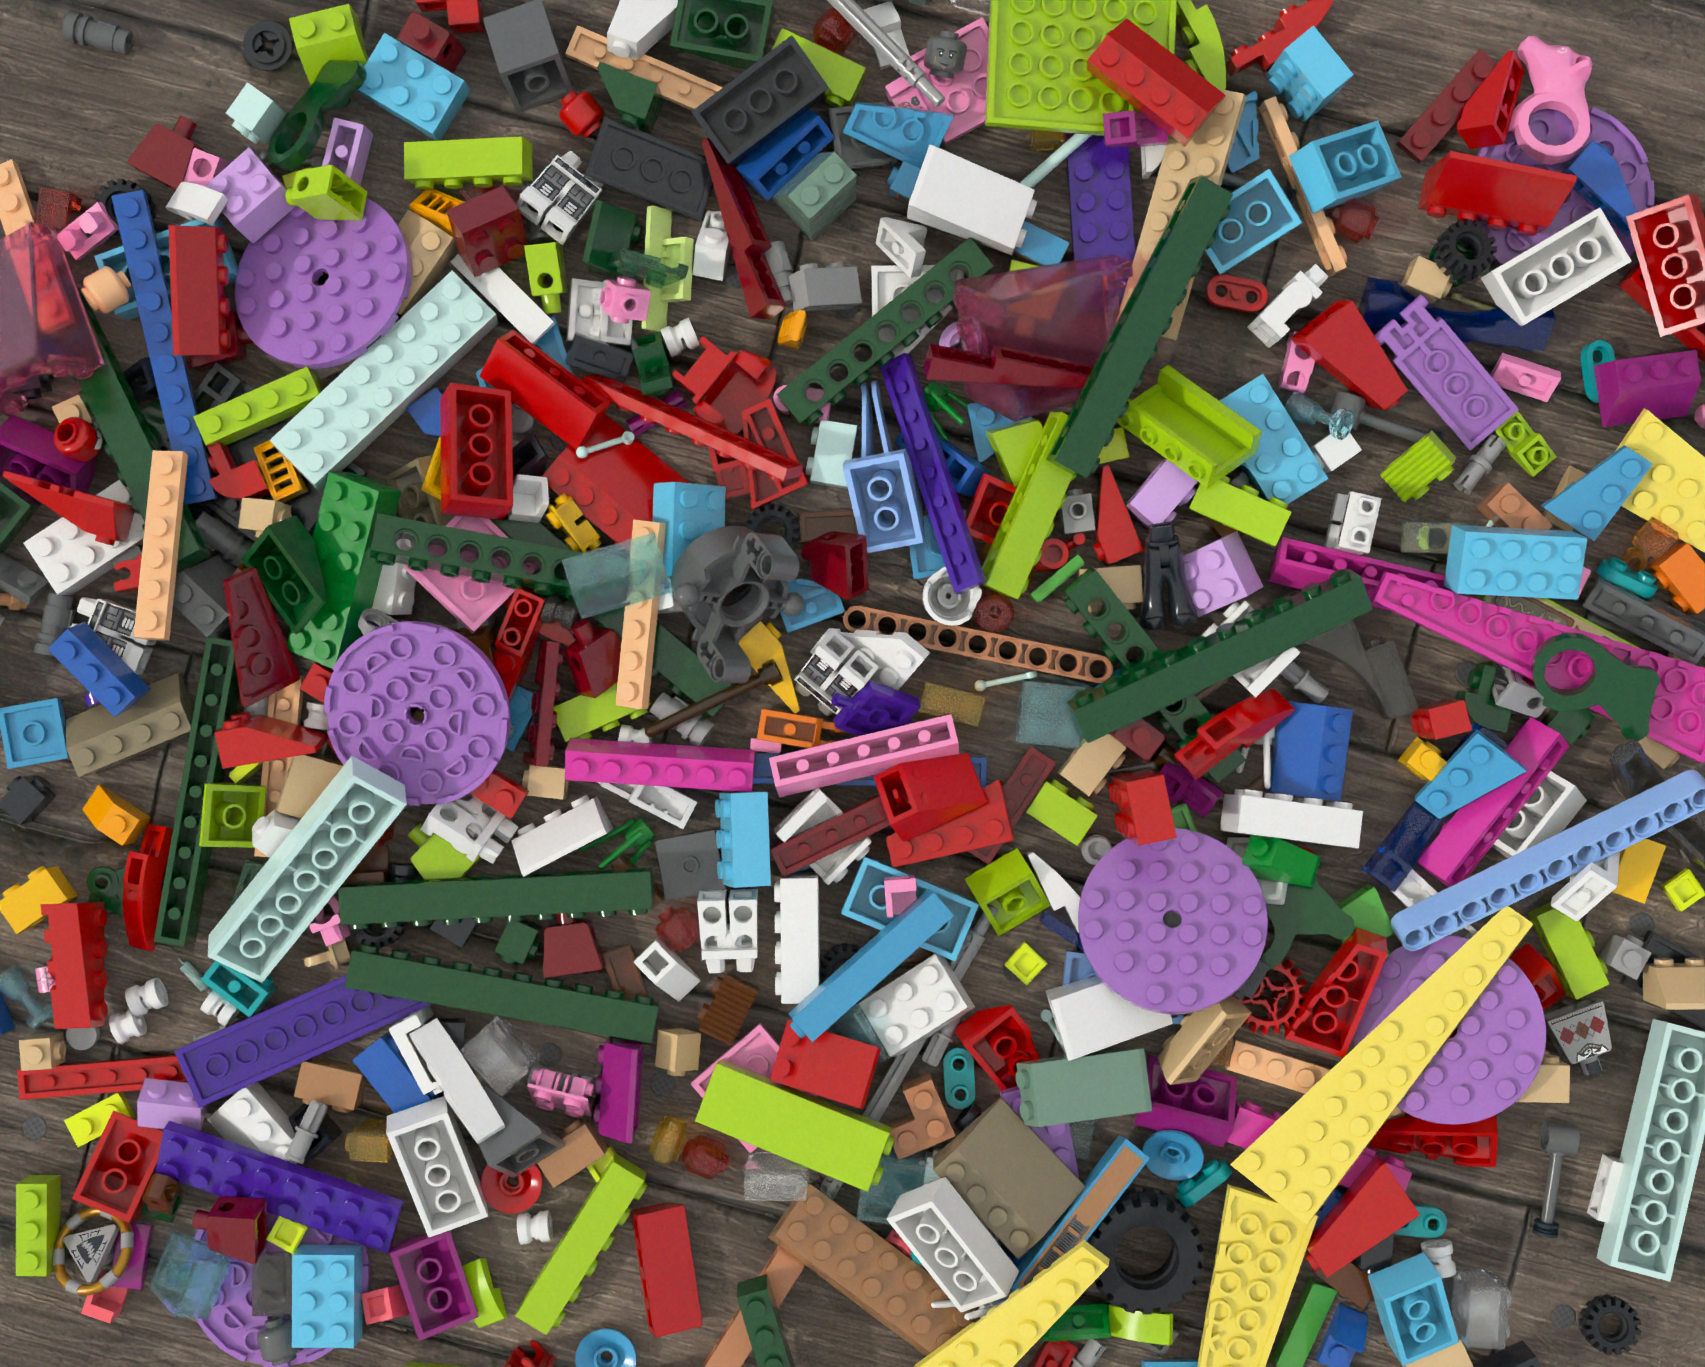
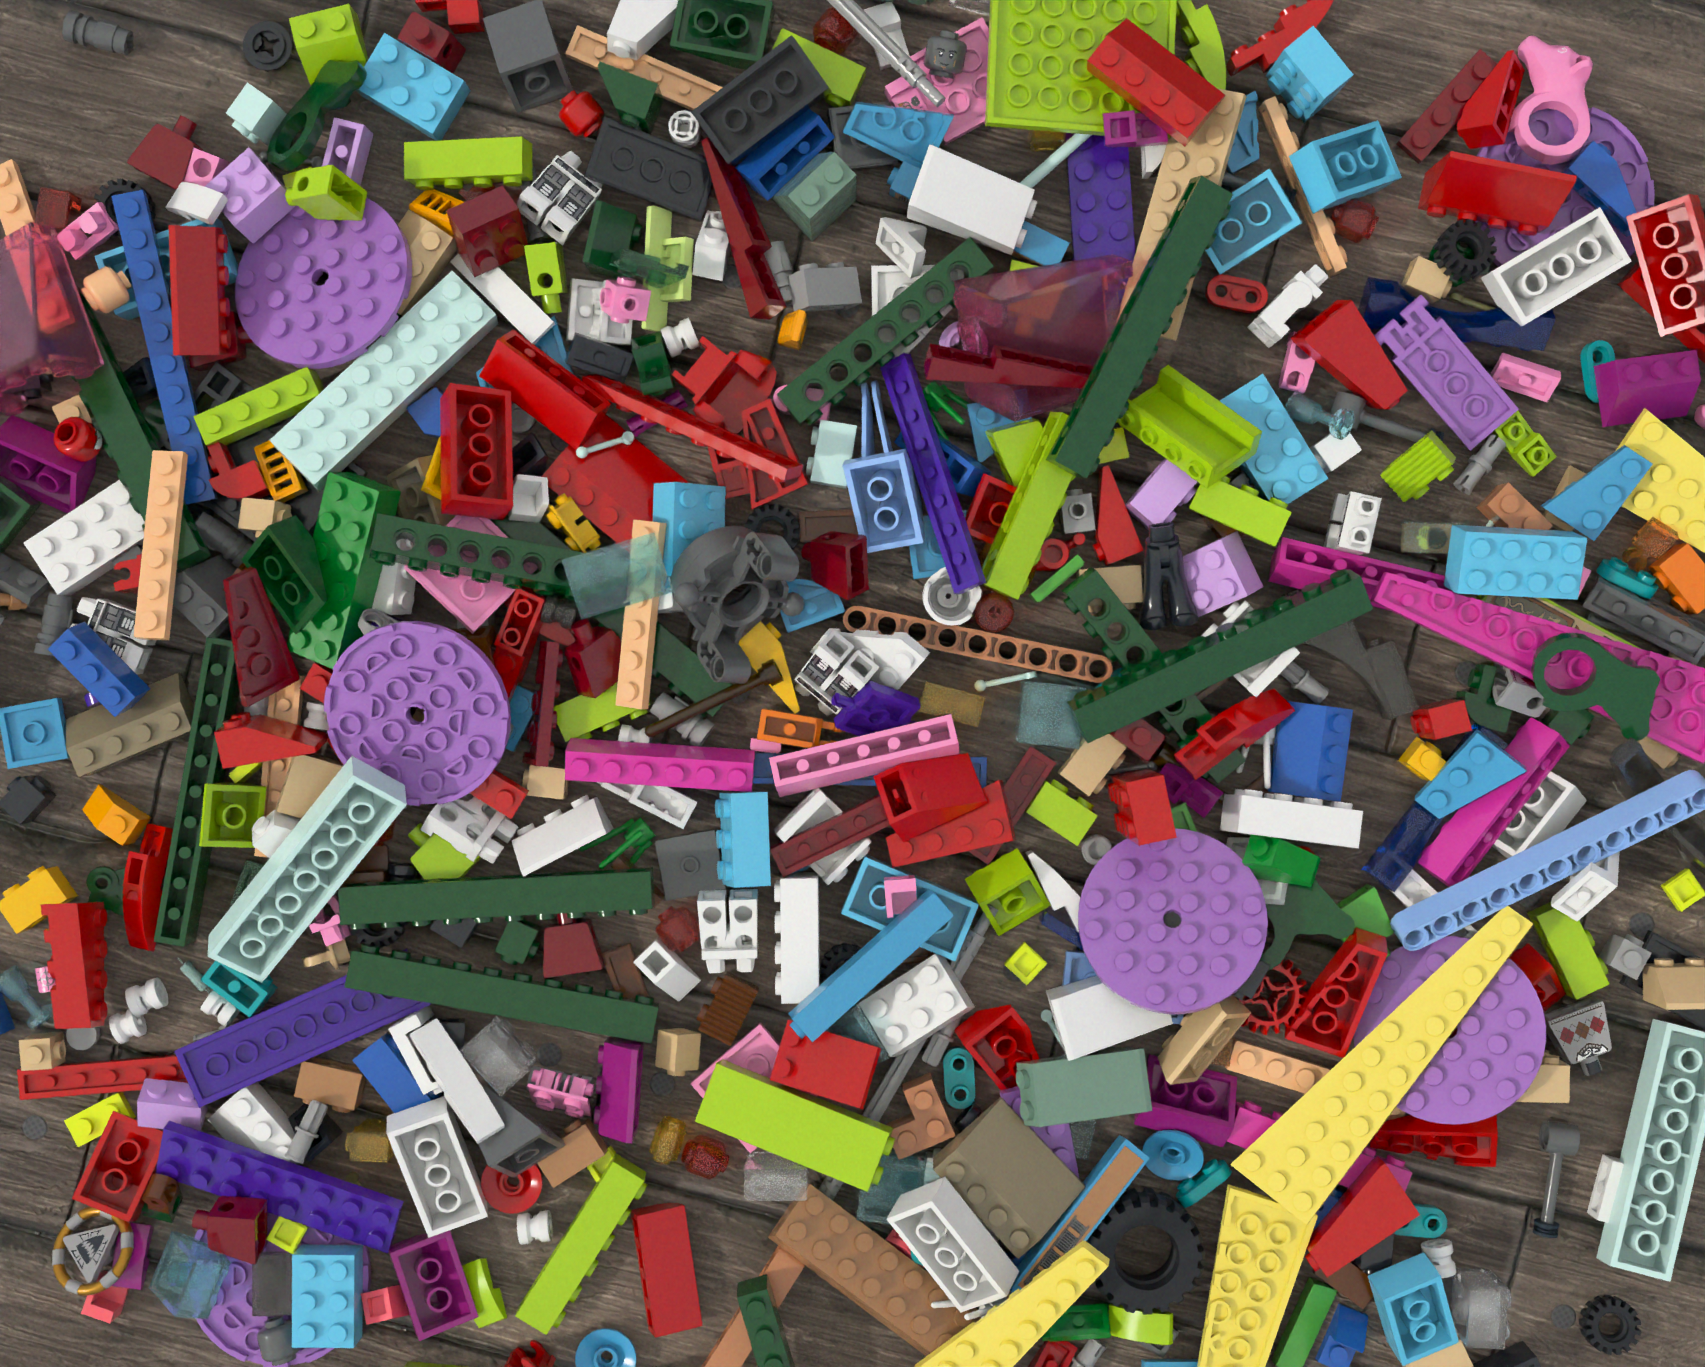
red wedge [2,471,135,546] -> none
lime brick [16,1175,61,1276] -> none
yellow brick [1612,839,1666,904] -> none
none -> white wheel [668,110,701,148]

